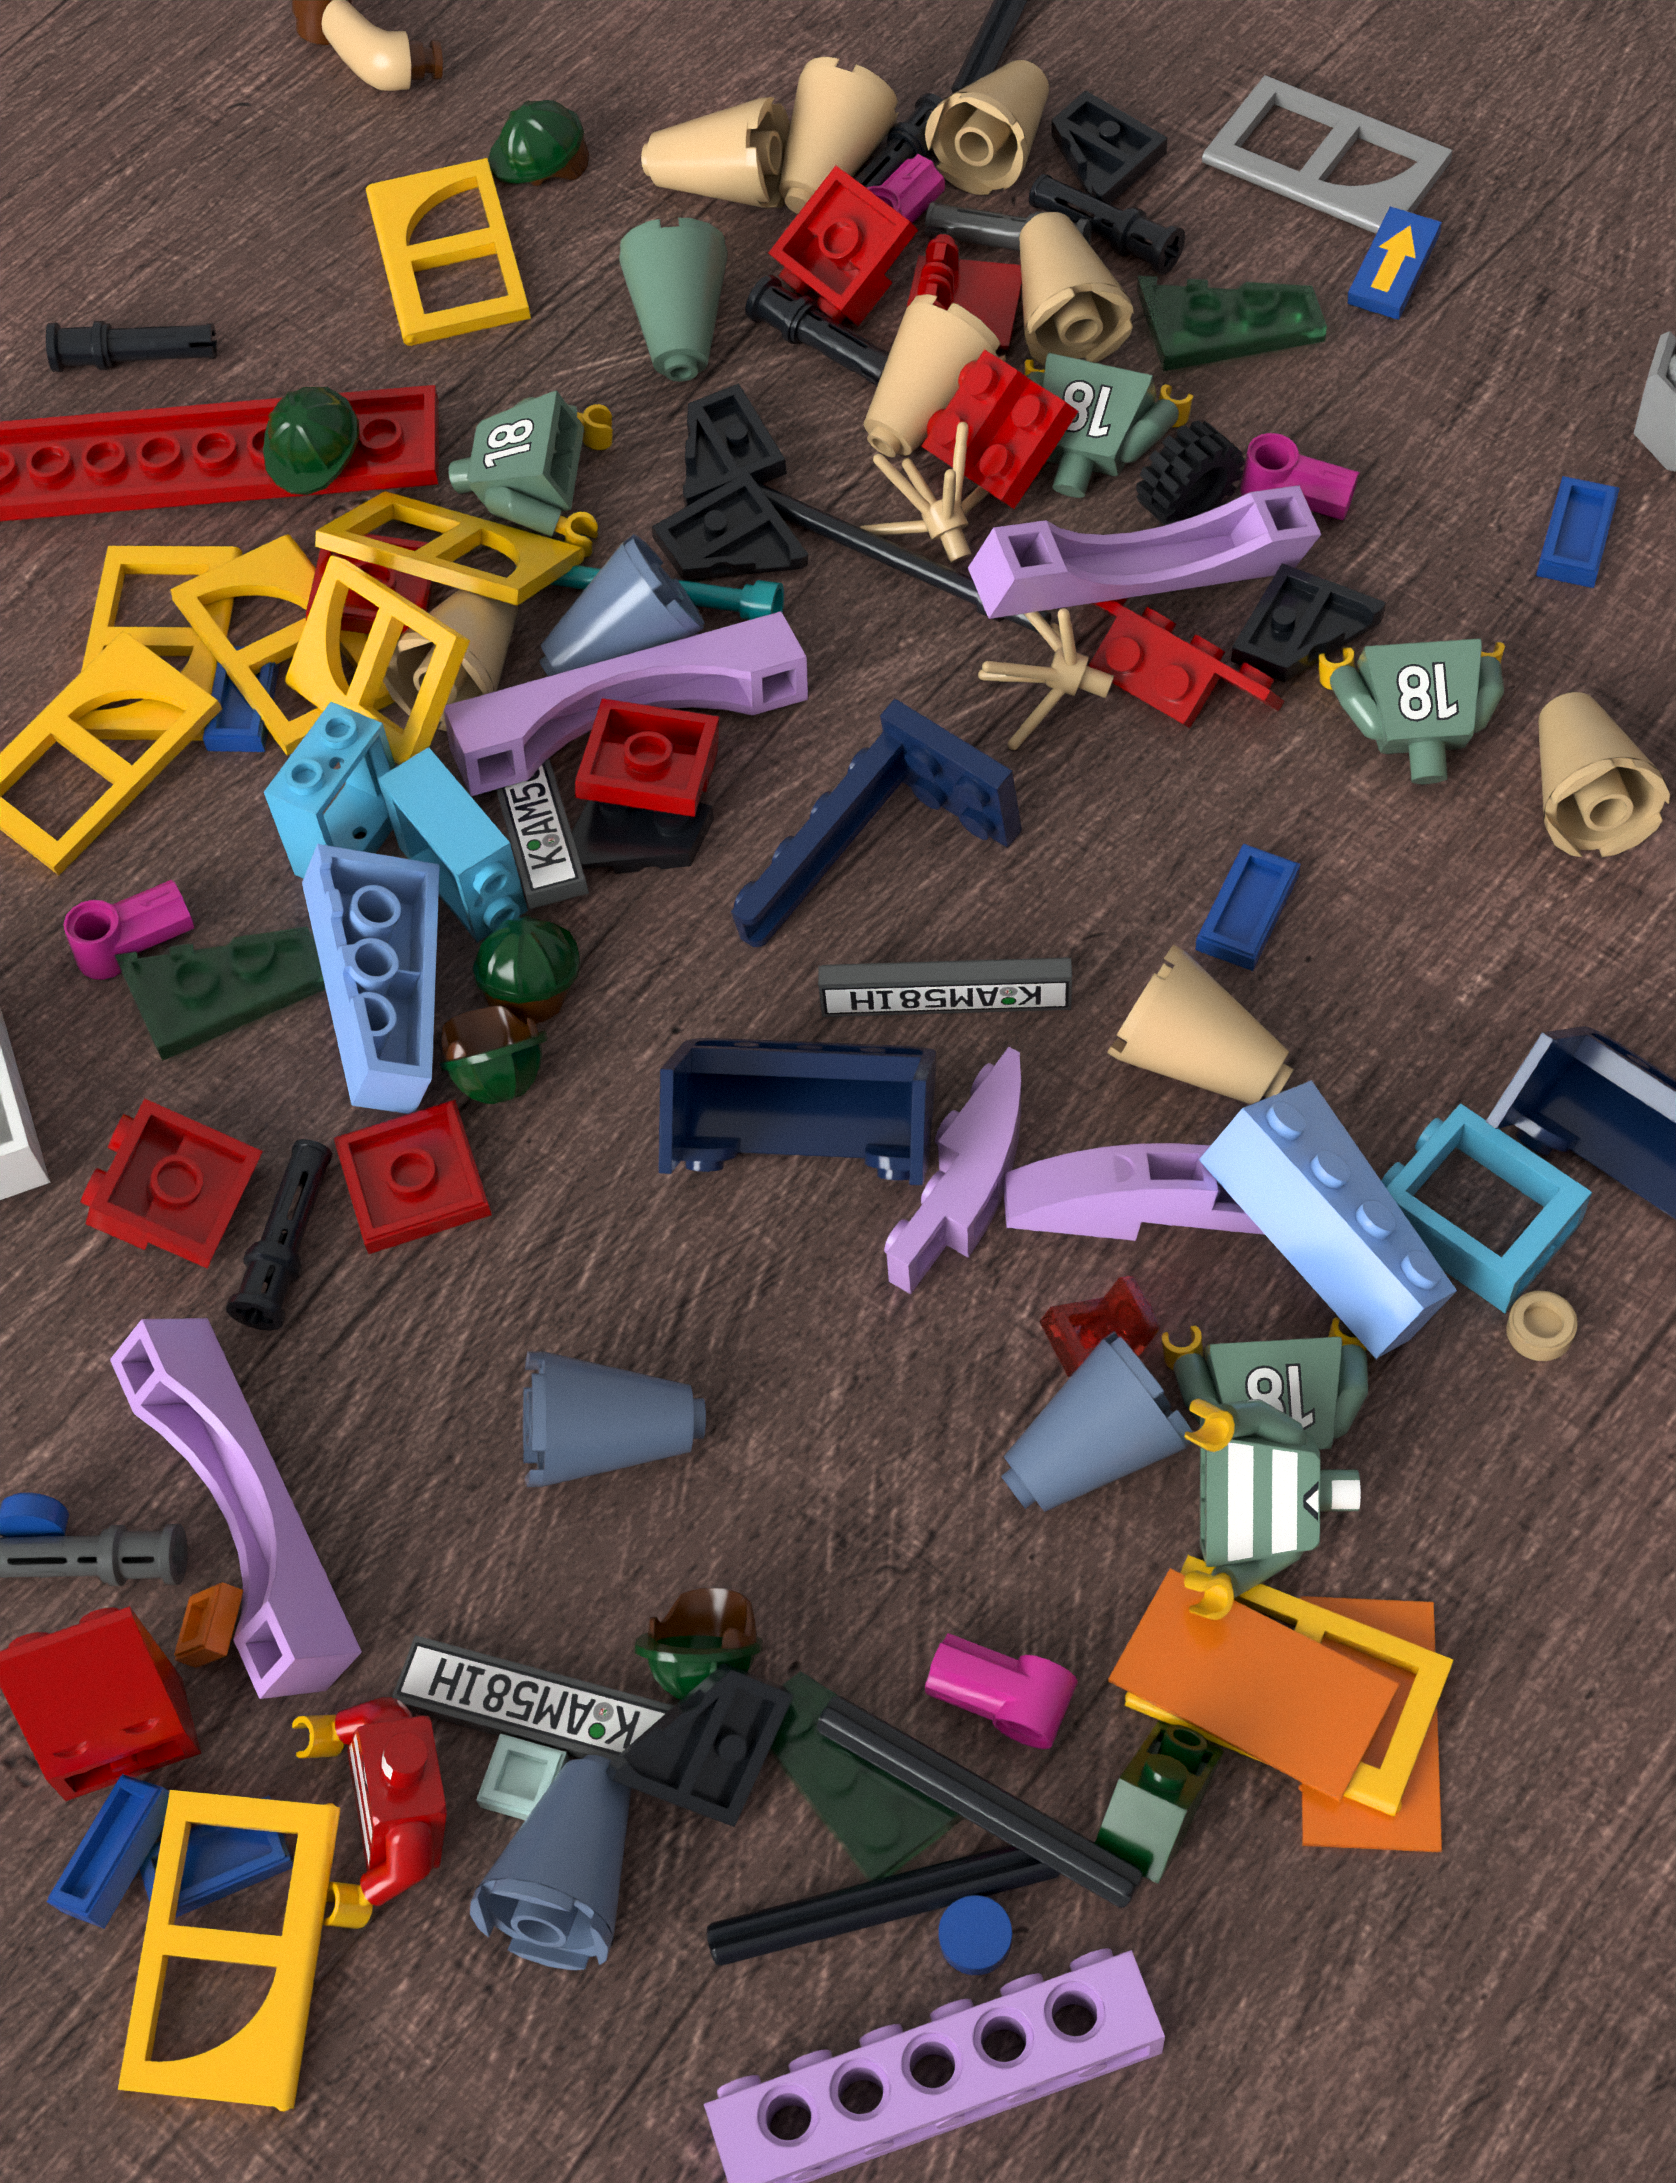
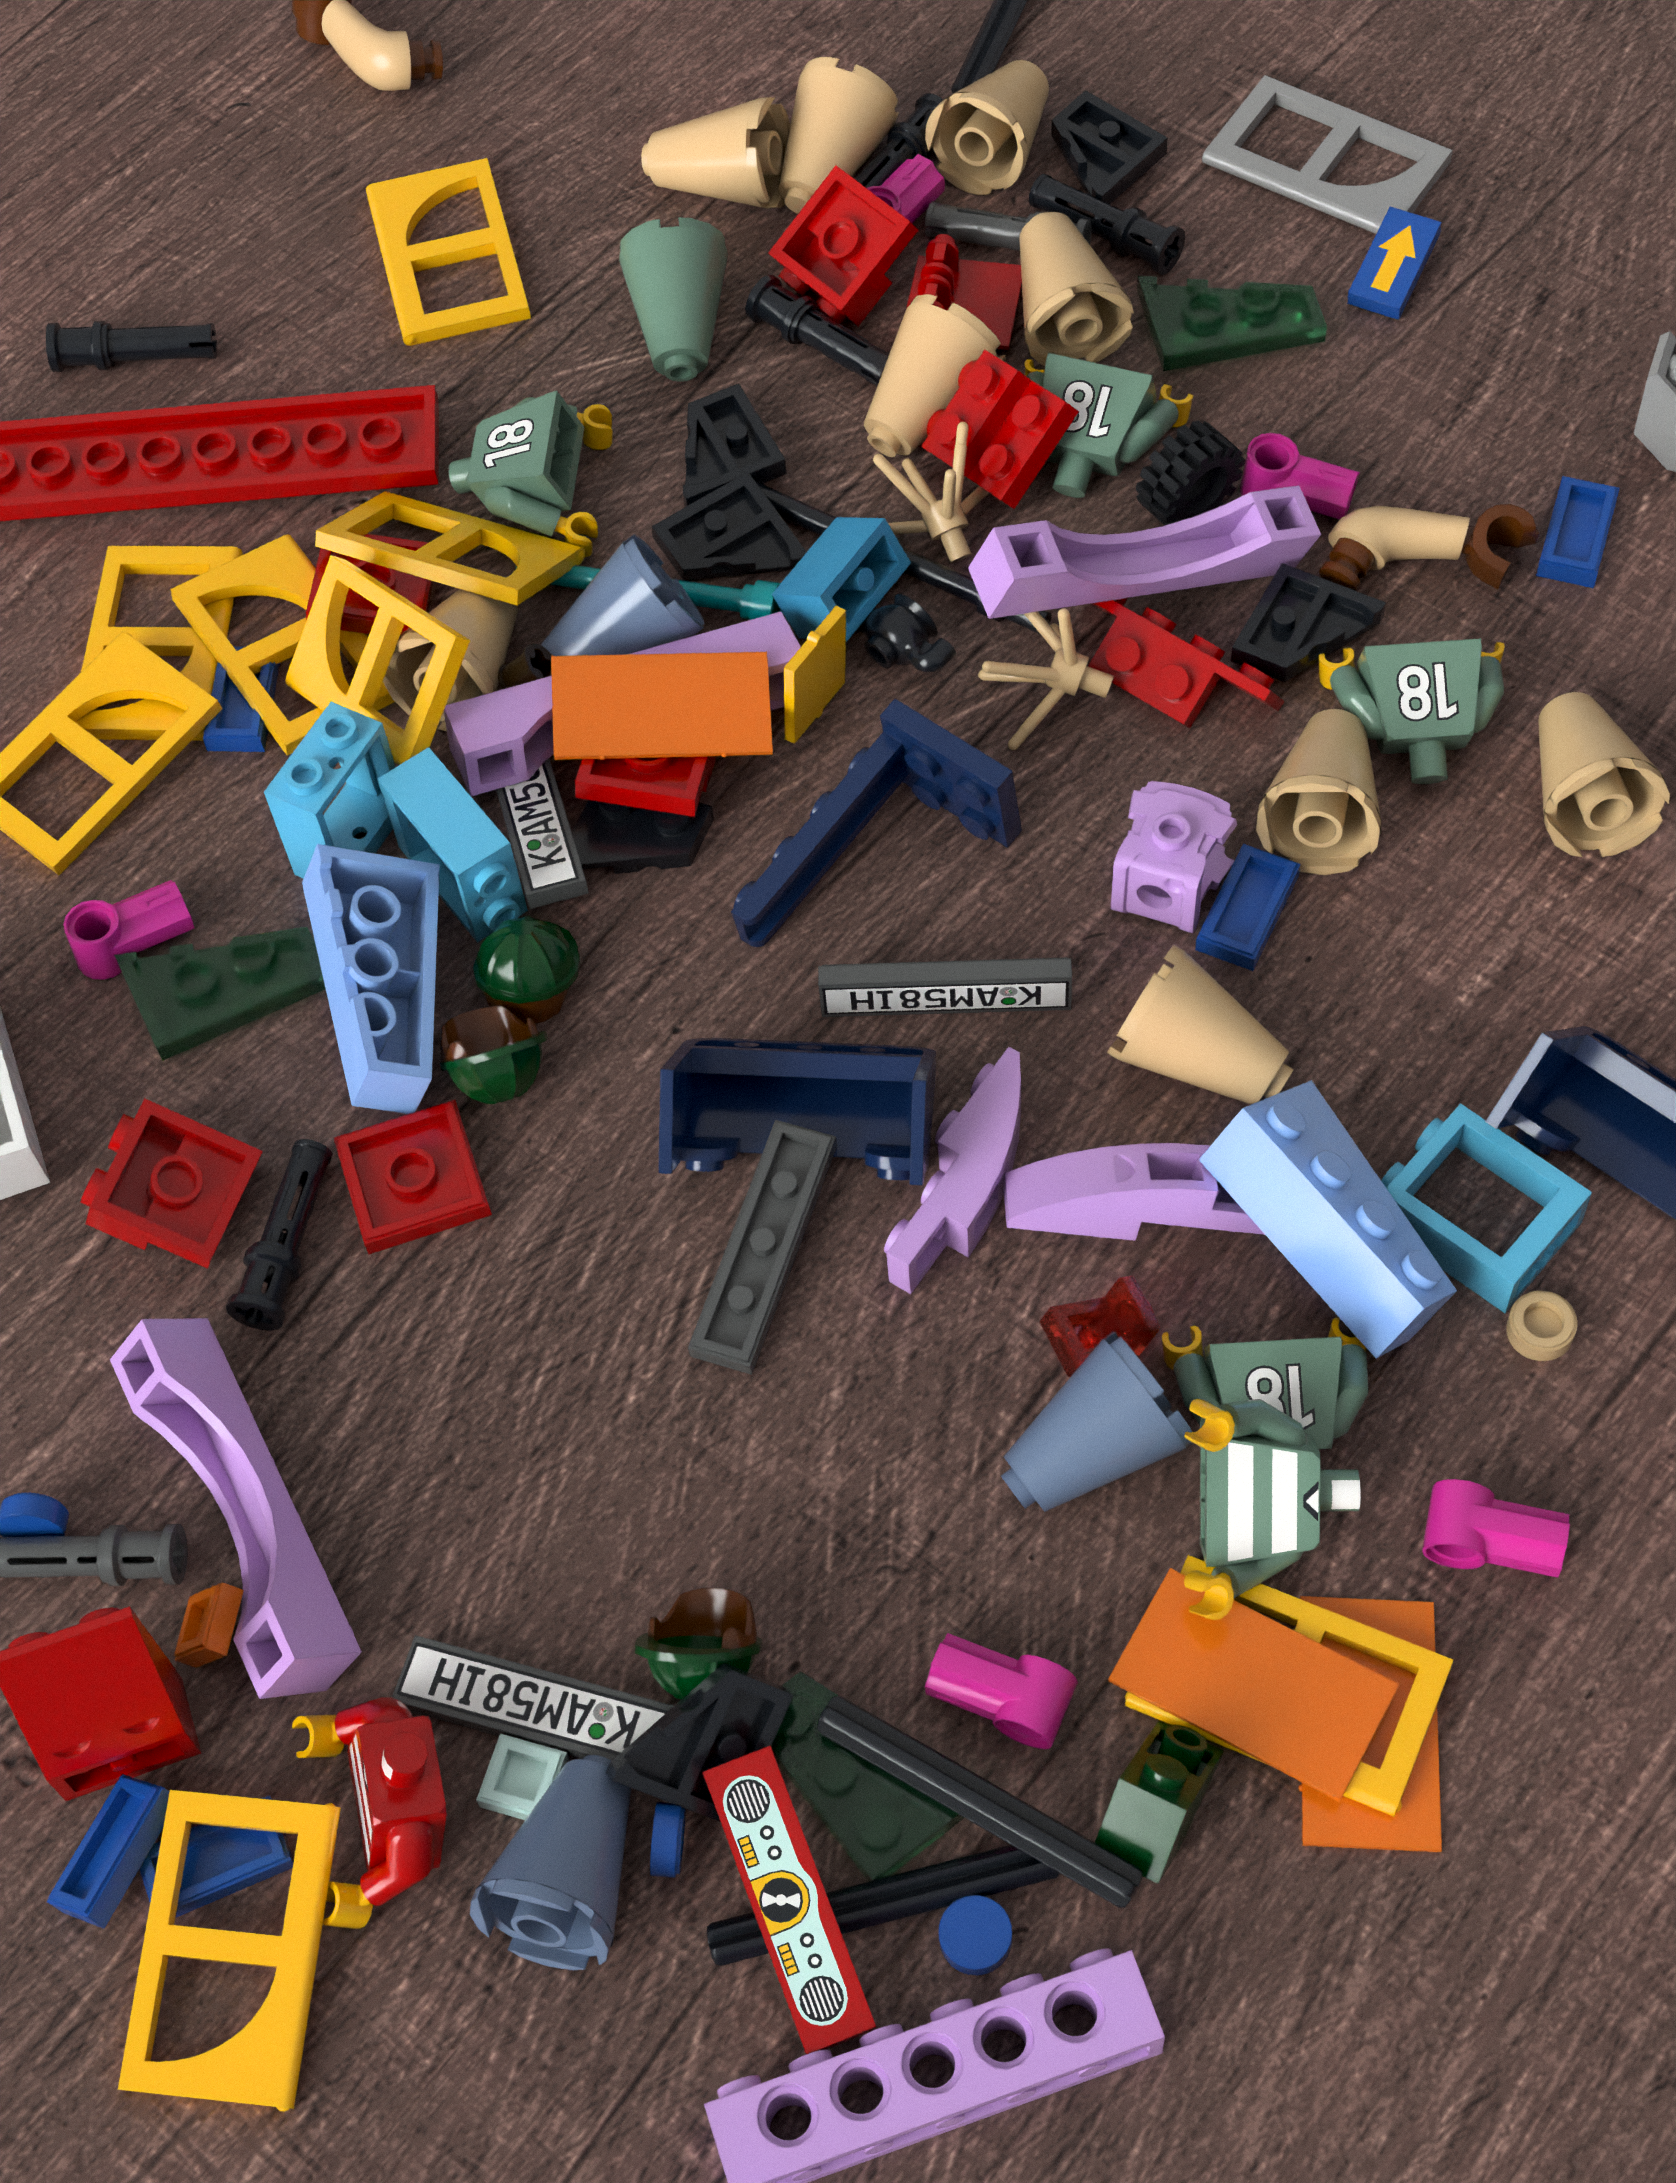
dark green piece [263,387,360,495] -> none
dark green piece [488,100,589,186] -> none
sand blue cone [523,1351,706,1487] -> none
none -> dark brown axle [498,643,553,689]
none -> orange window [551,652,773,760]
none -> blue tile [650,1802,686,1878]
none -> dark grey tile [688,1120,837,1375]
none -> tile [702,1746,877,2054]
none -> dark azure brick [771,517,911,641]
none -> yellow piece [784,606,846,744]
none -> black piece [853,594,956,672]
none -> lavender piece [1111,781,1237,933]
none -> tan cone [1256,709,1382,875]
none -> piece [1319,504,1540,591]
none -> dark pink piece [1422,1479,1570,1578]

